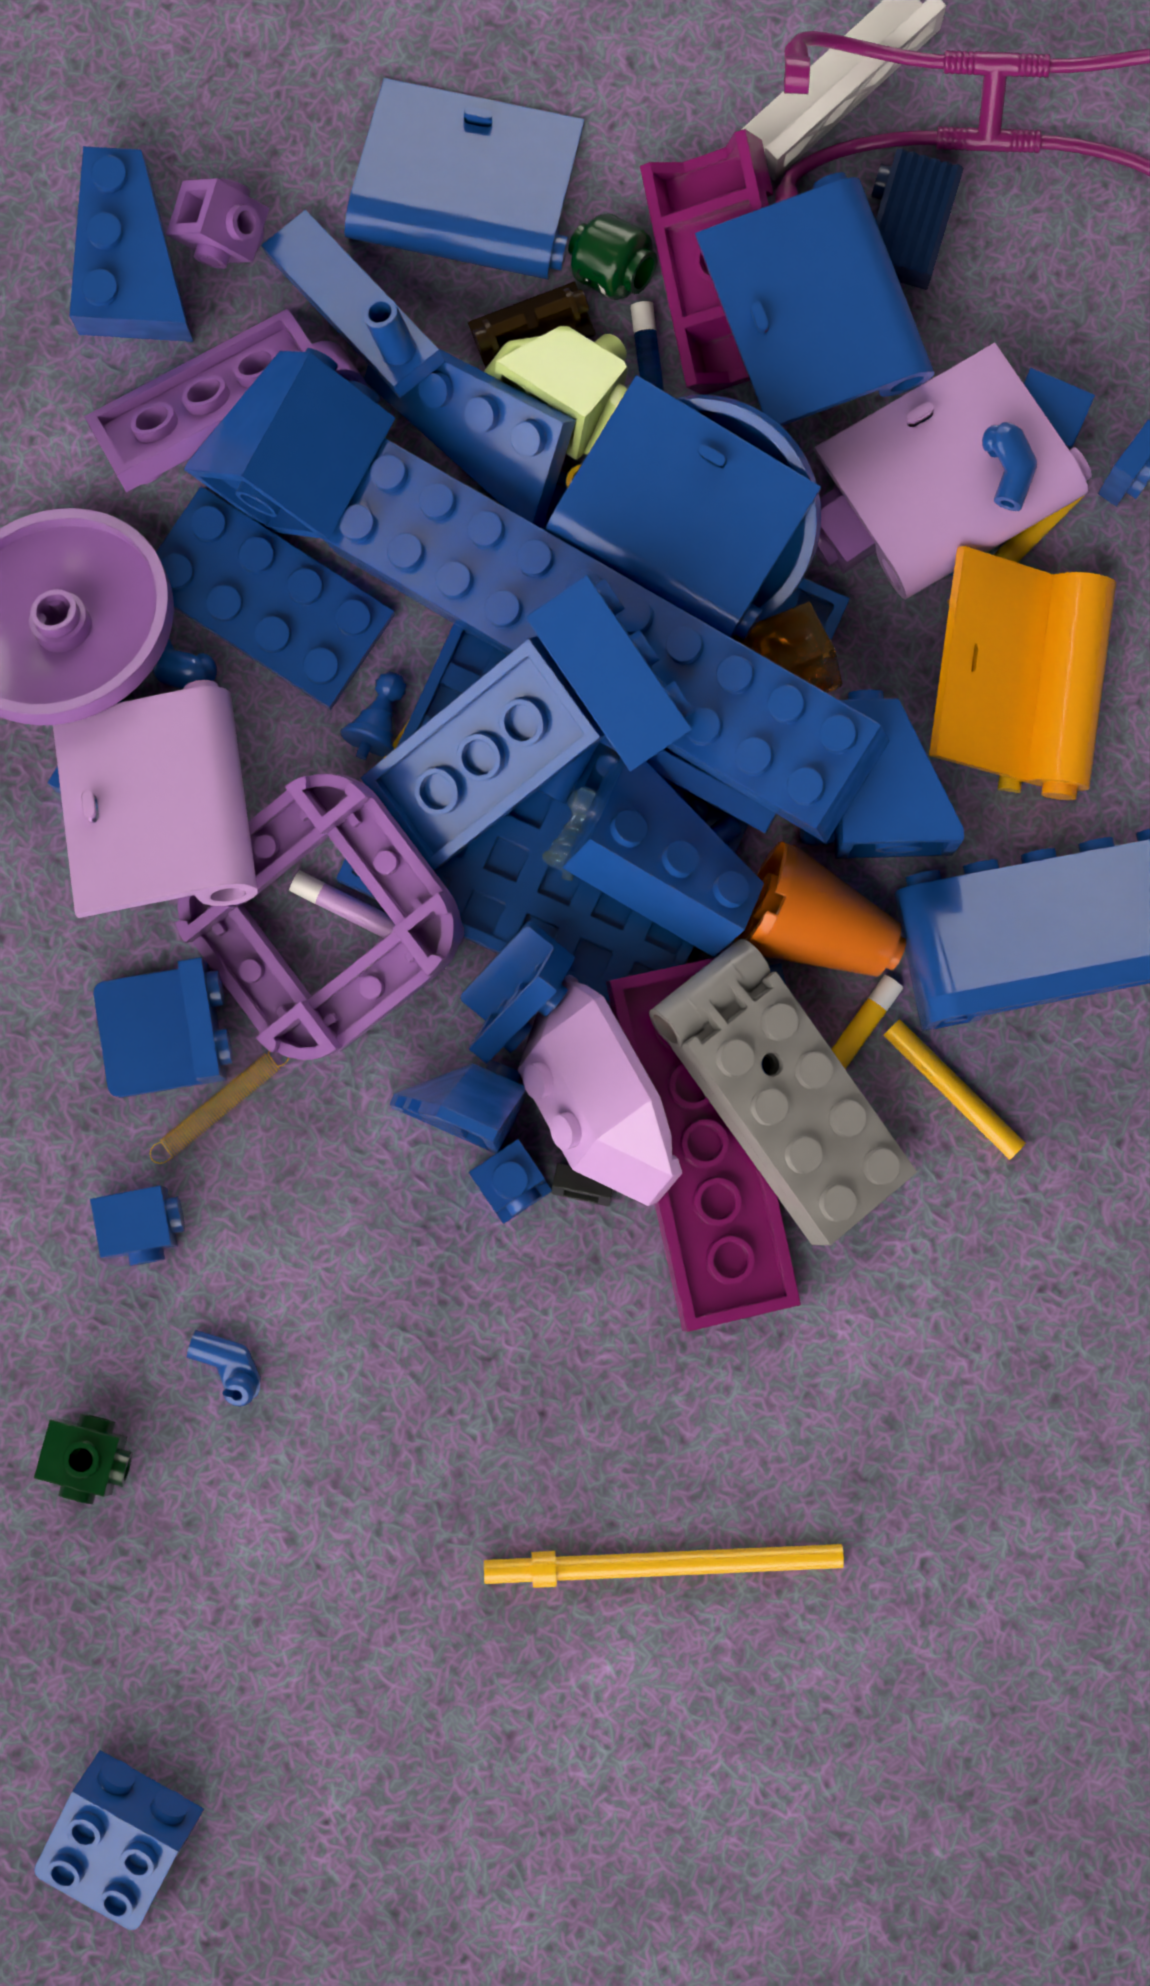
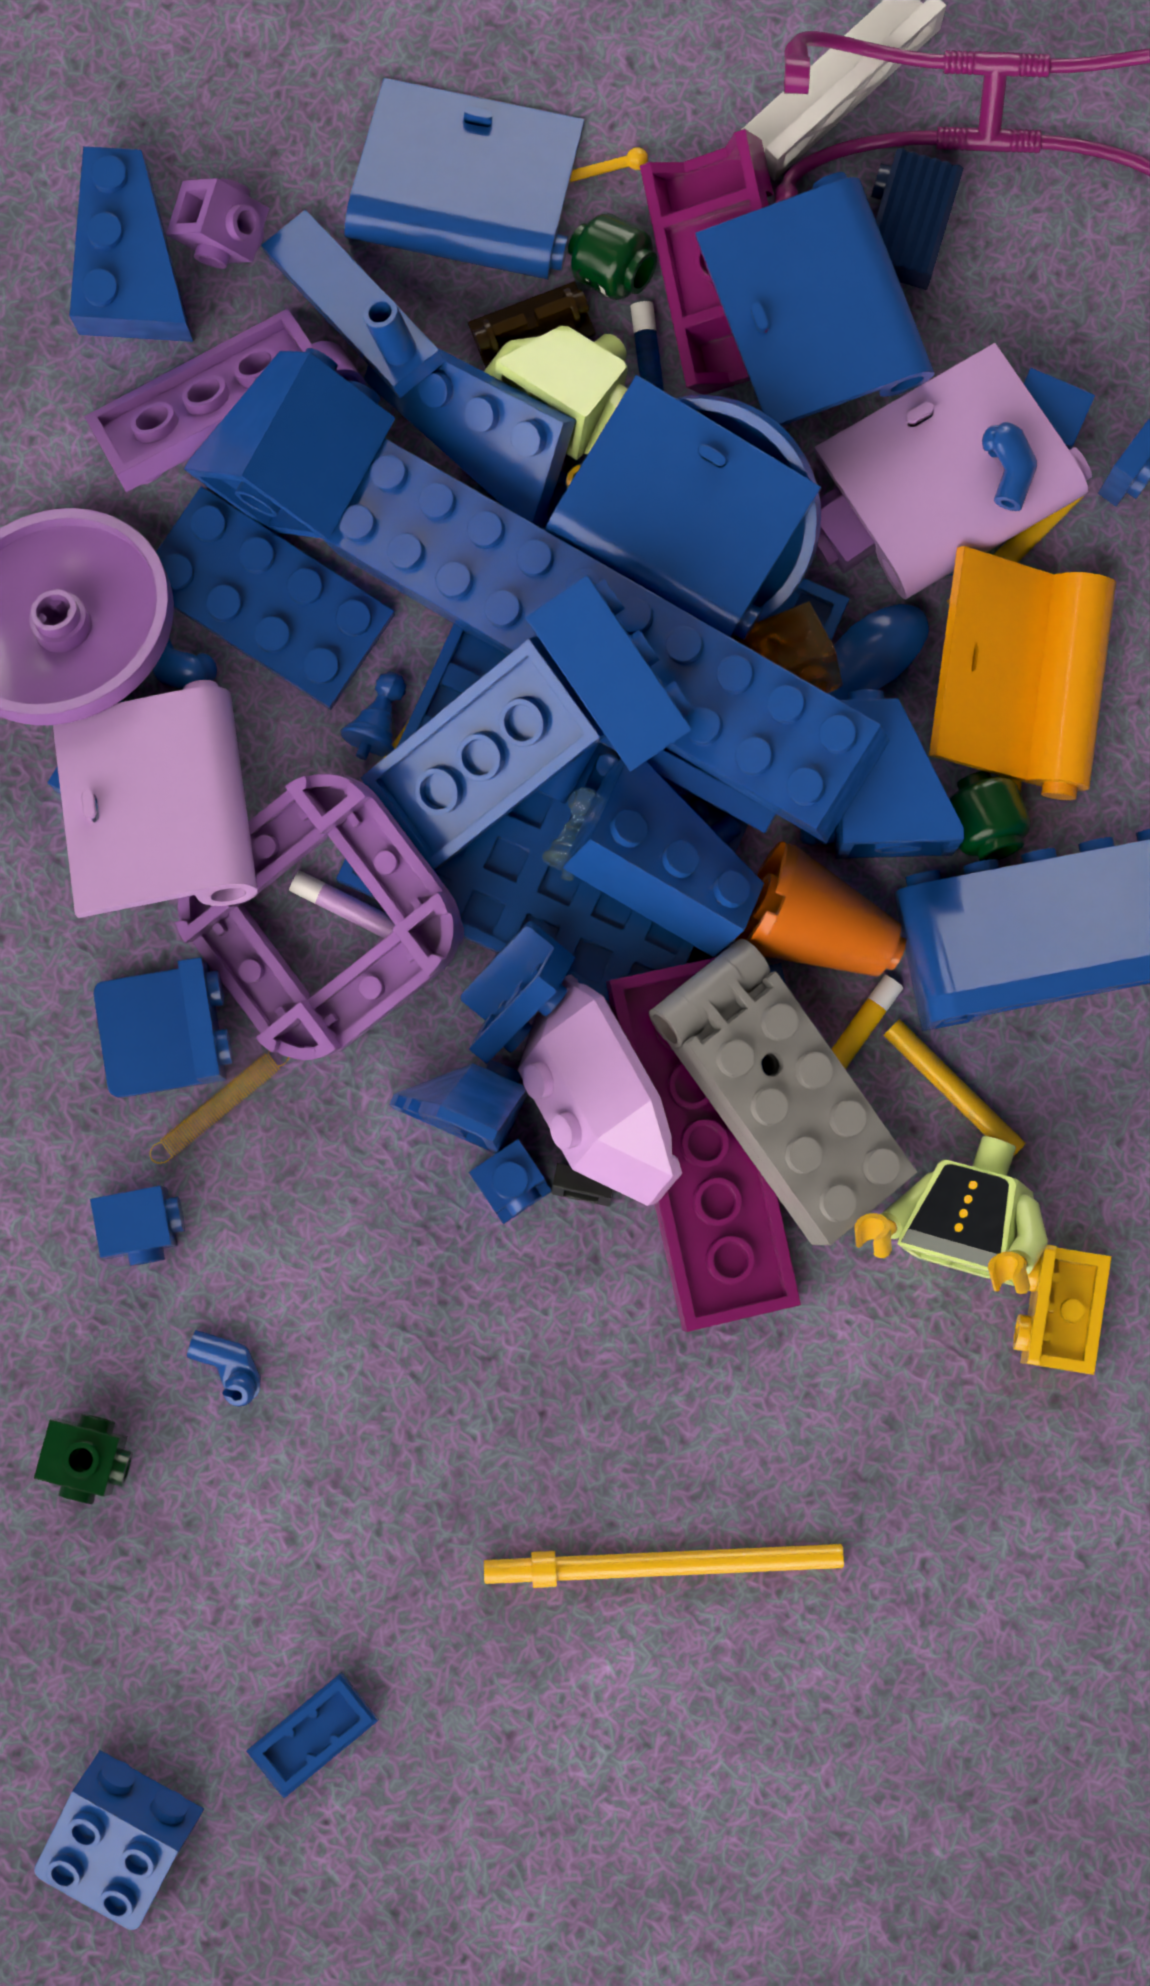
none -> blue plate [246,1672,379,1798]
none -> yellow hinge [570,147,648,182]
none -> blue arm [815,604,929,700]
none -> torso [855,1136,1048,1294]
none -> dark green head [949,771,1031,861]
none -> yellow bracket [1013,1244,1112,1375]

